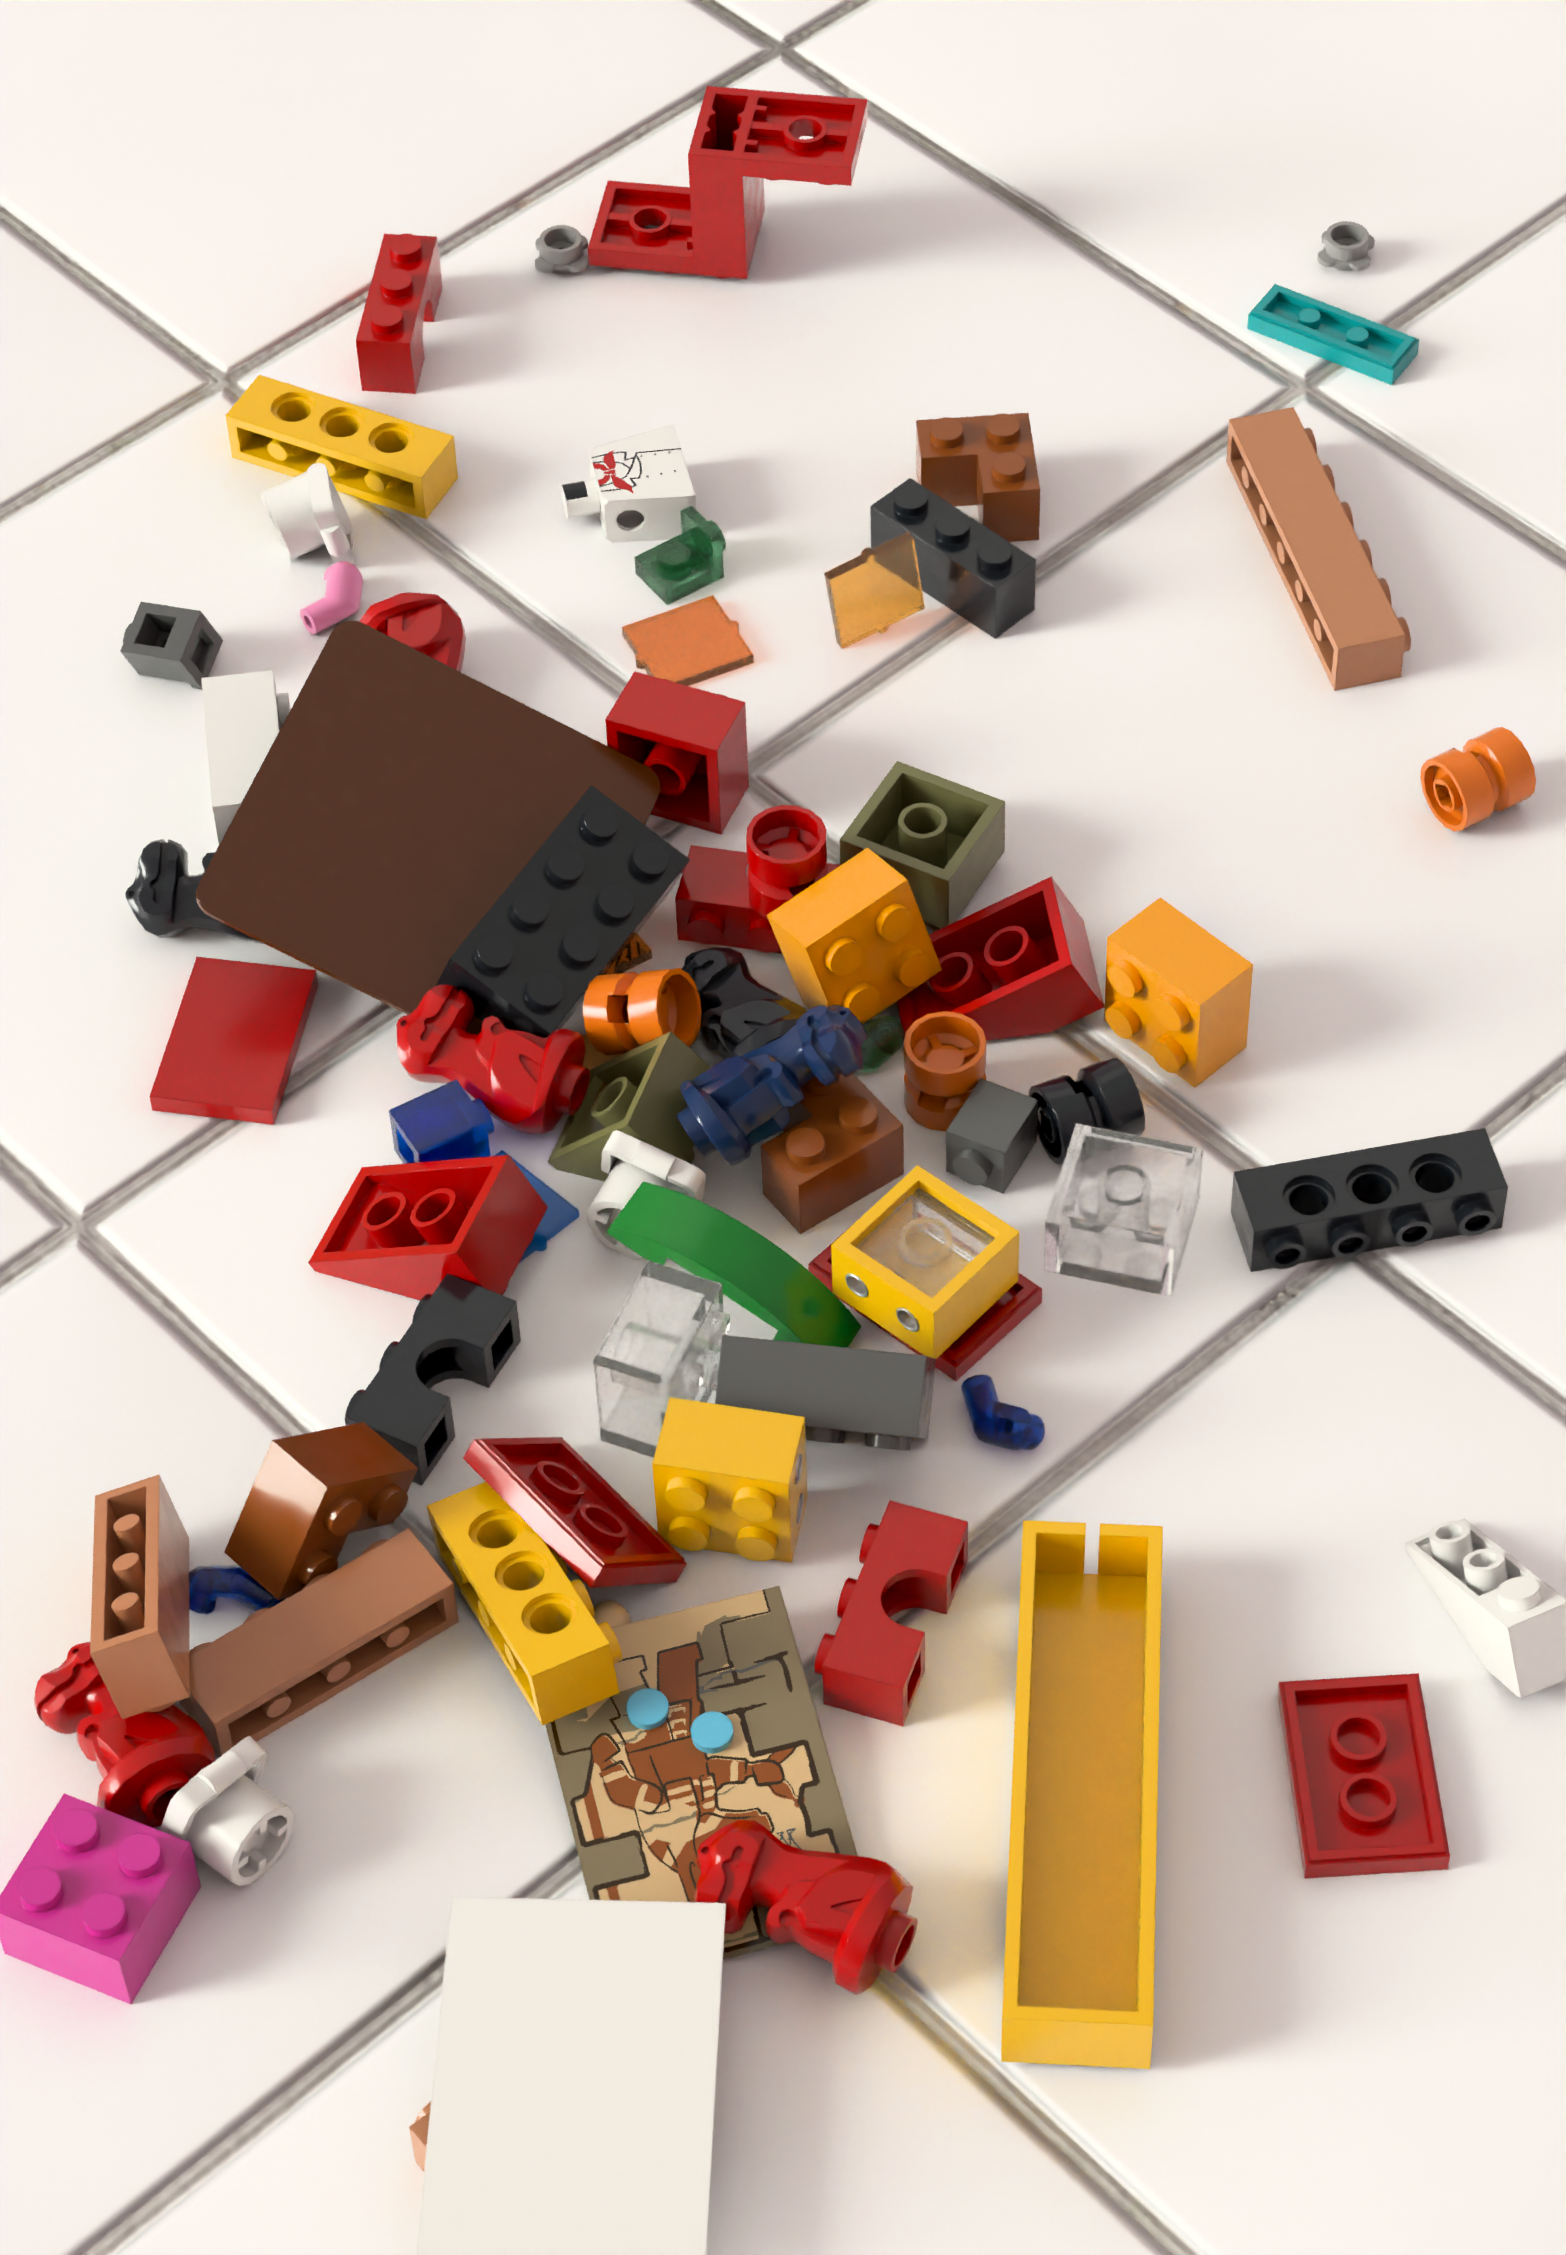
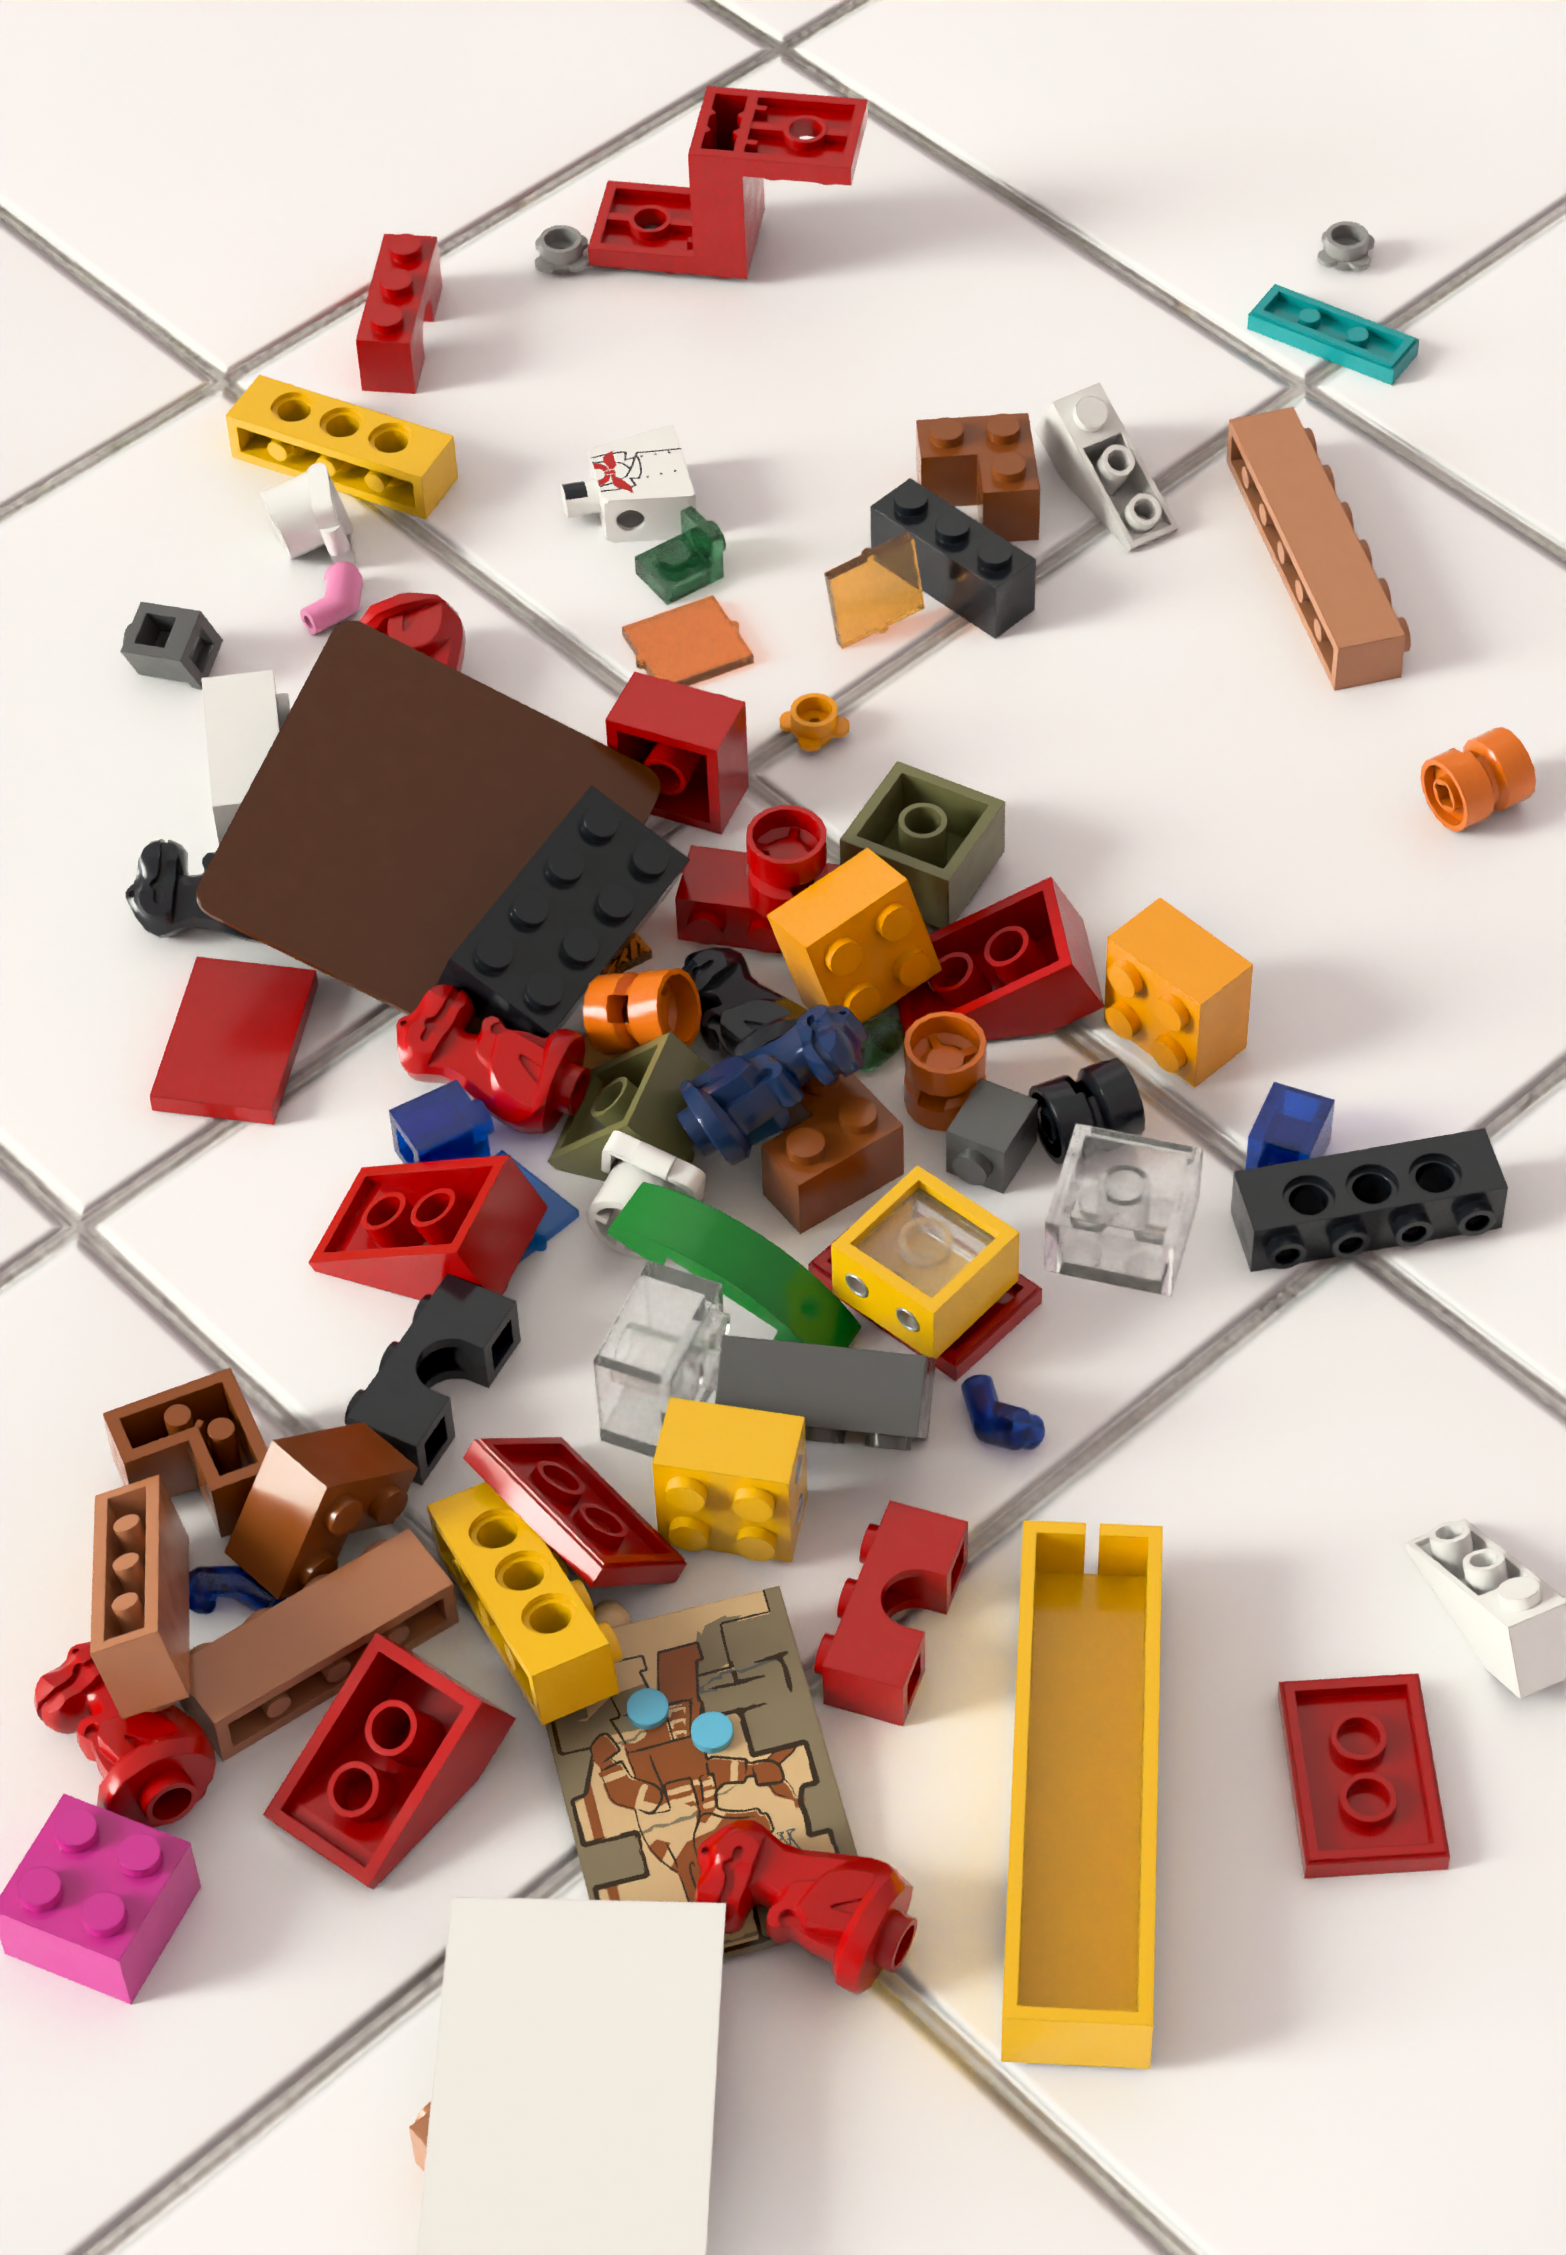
white piece [160,1736,295,1886] -> none
none -> dark orange brick [102,1367,268,1538]
none -> red slope [263,1632,516,1889]
none -> light orange plate [779,693,850,752]
none -> white slope [1034,382,1179,551]
none -> clear blue brick [1245,1082,1335,1170]

